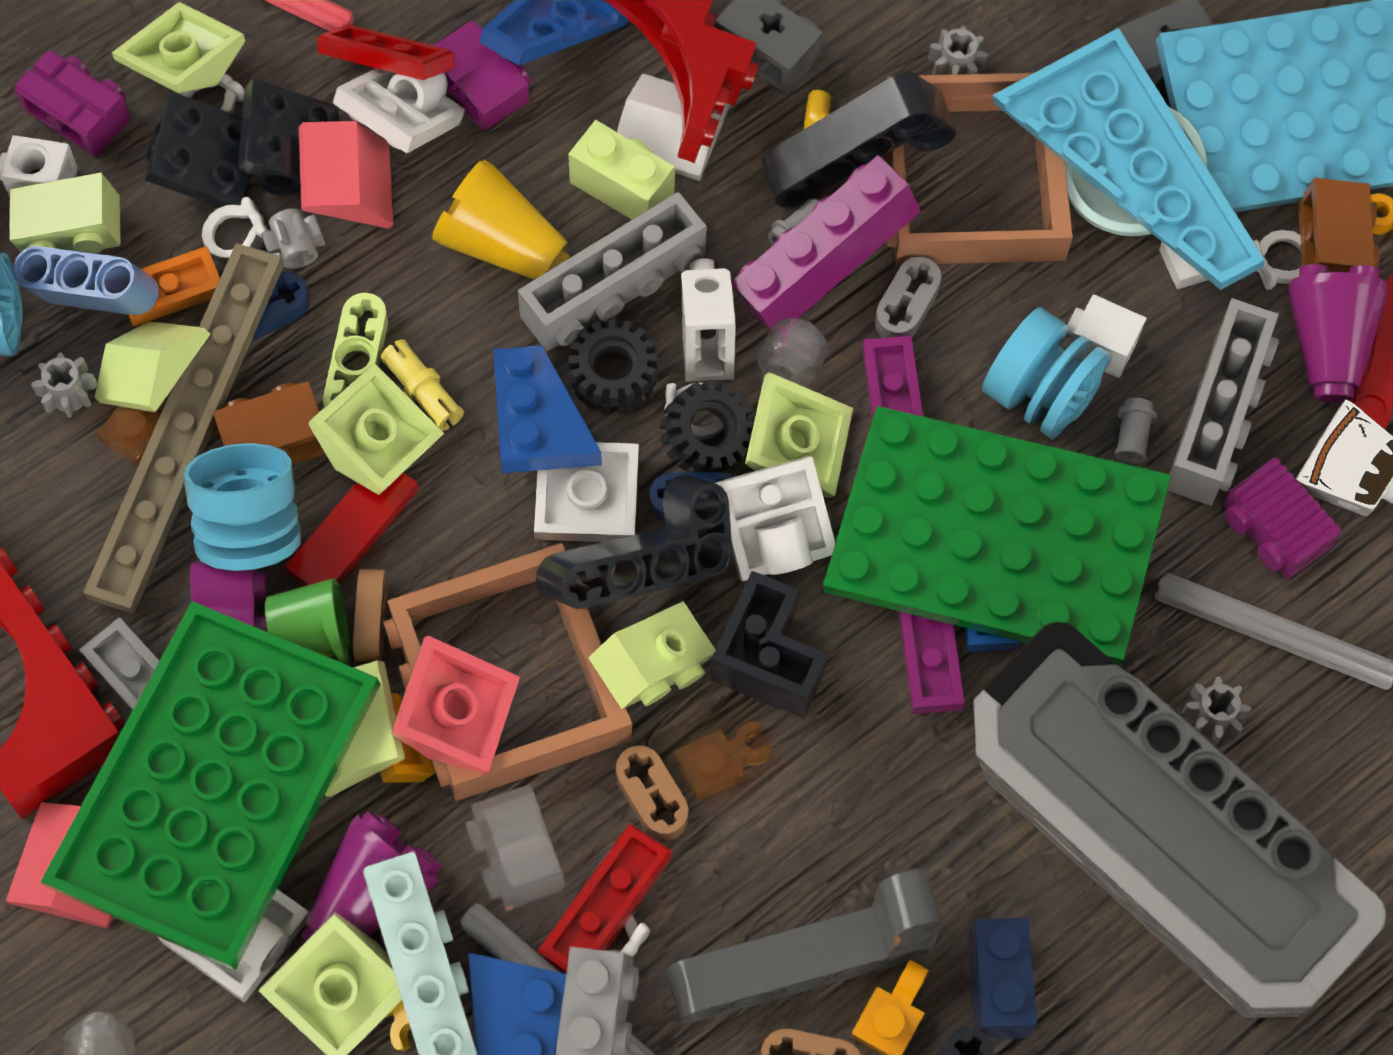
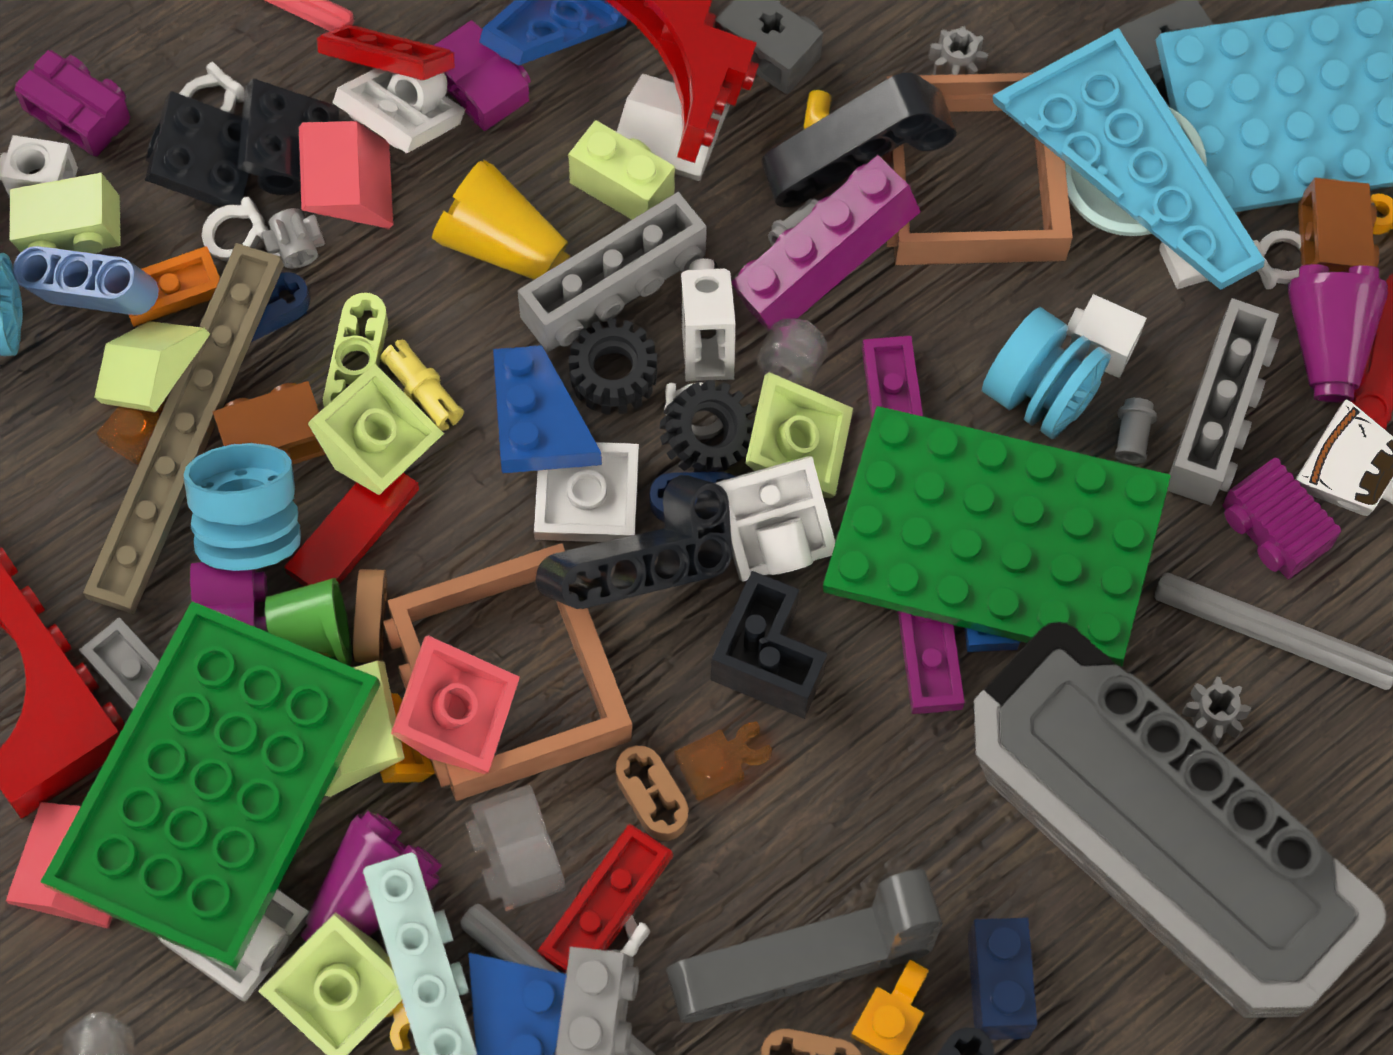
light grey gear [31,352,98,418] -> none
yellowish green slope [112,2,245,93] -> none
yellowish green brick [588,601,715,709] -> none
light grey beam [875,257,941,338] -> none

